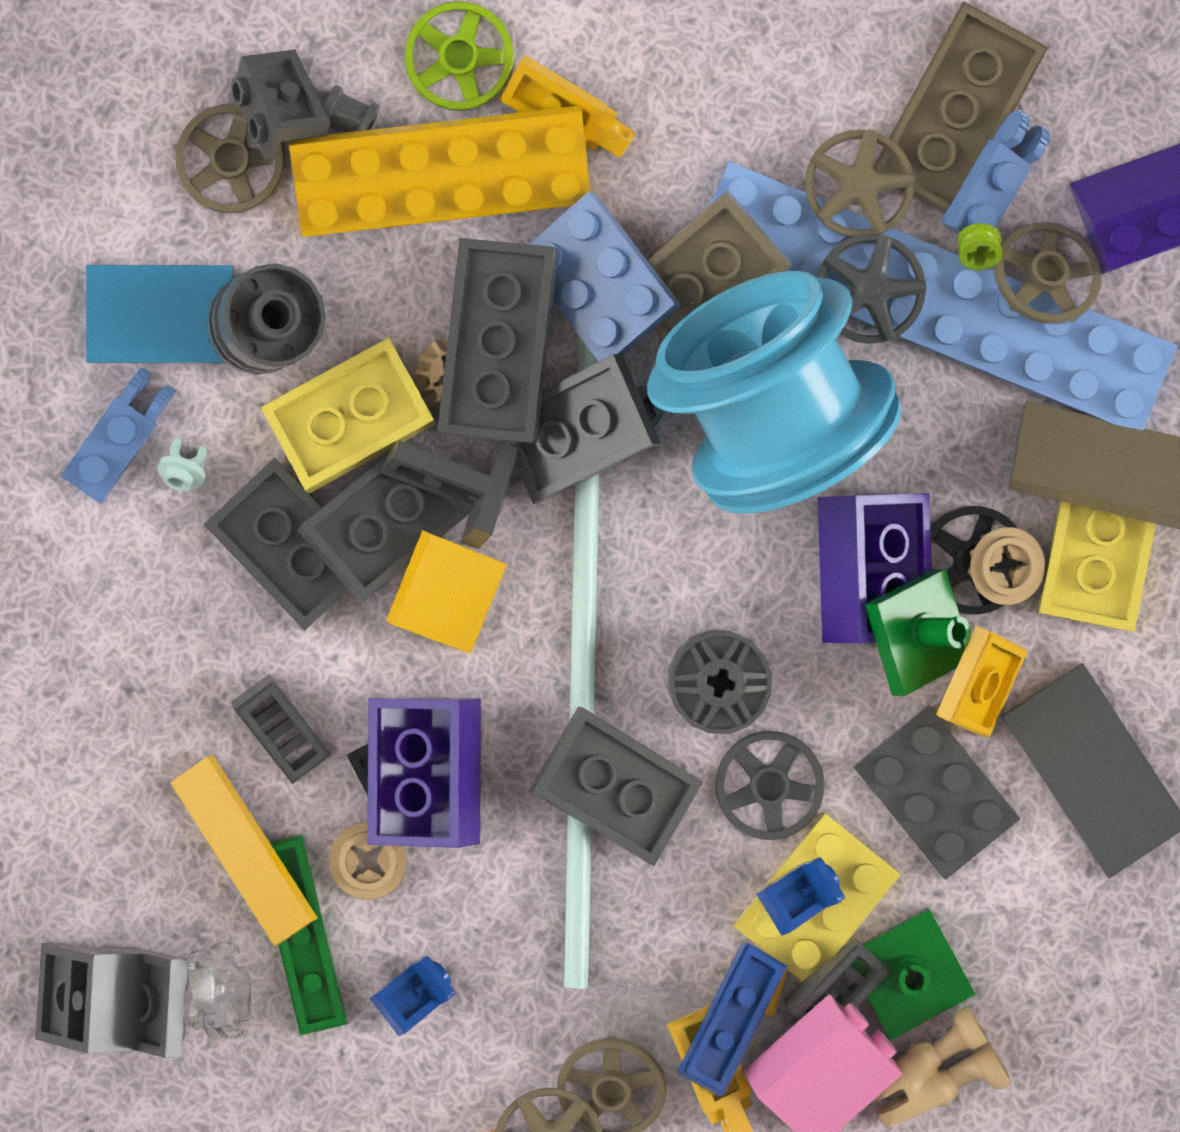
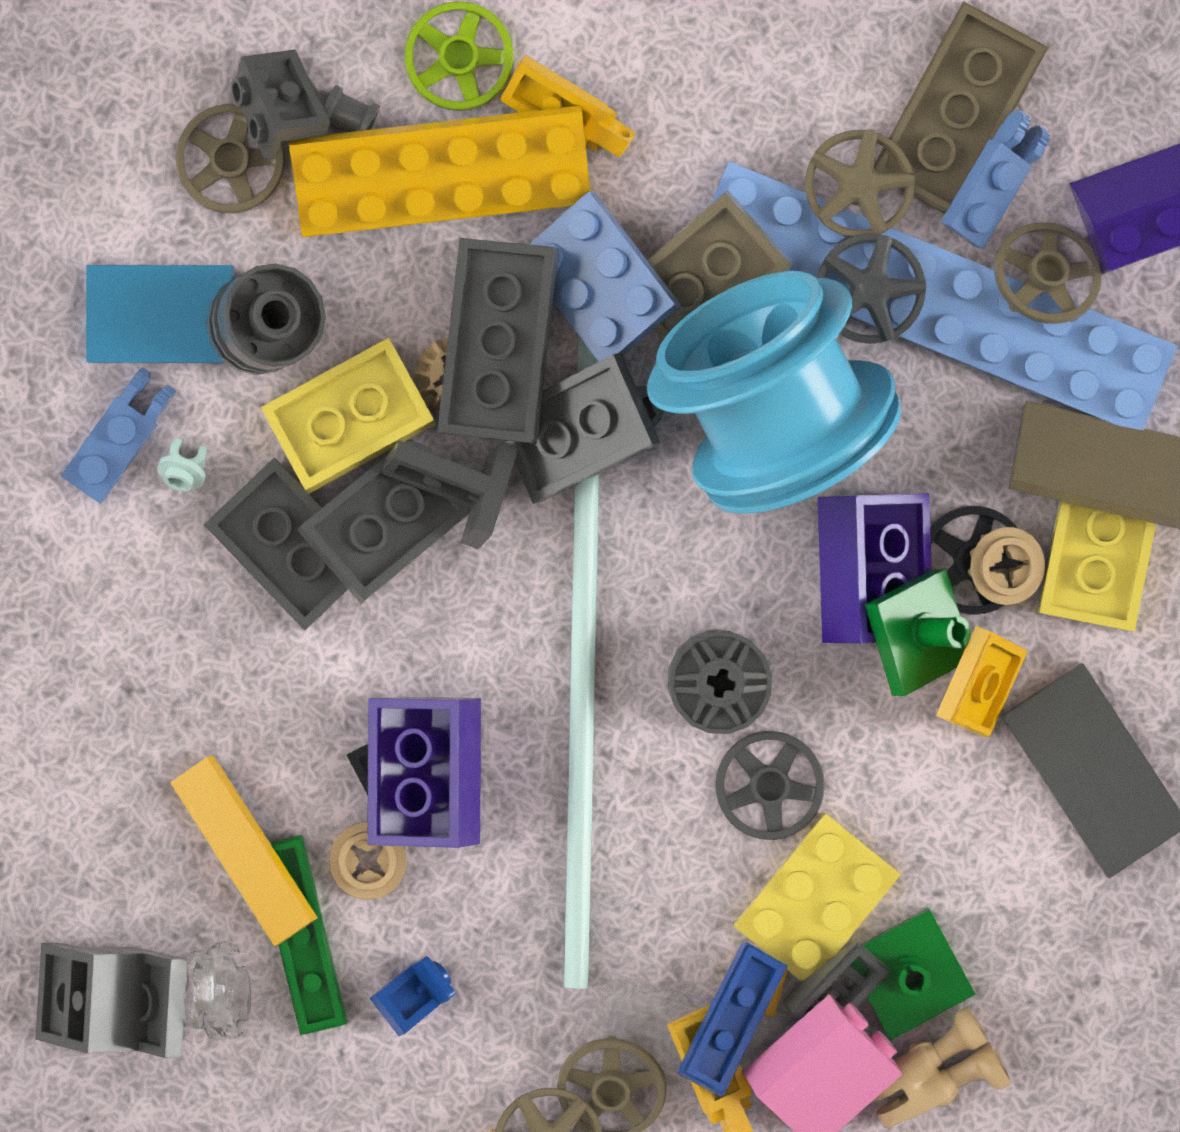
dark grey slope [231,674,331,784] -> none
yellow tile [386,530,507,654] -> none
dark grey plate [529,707,703,866] -> none
blue bracket [756,857,845,936] -> none
dark grey plate [853,705,1020,880] -> none
lime bush [957,223,1003,271] -> none

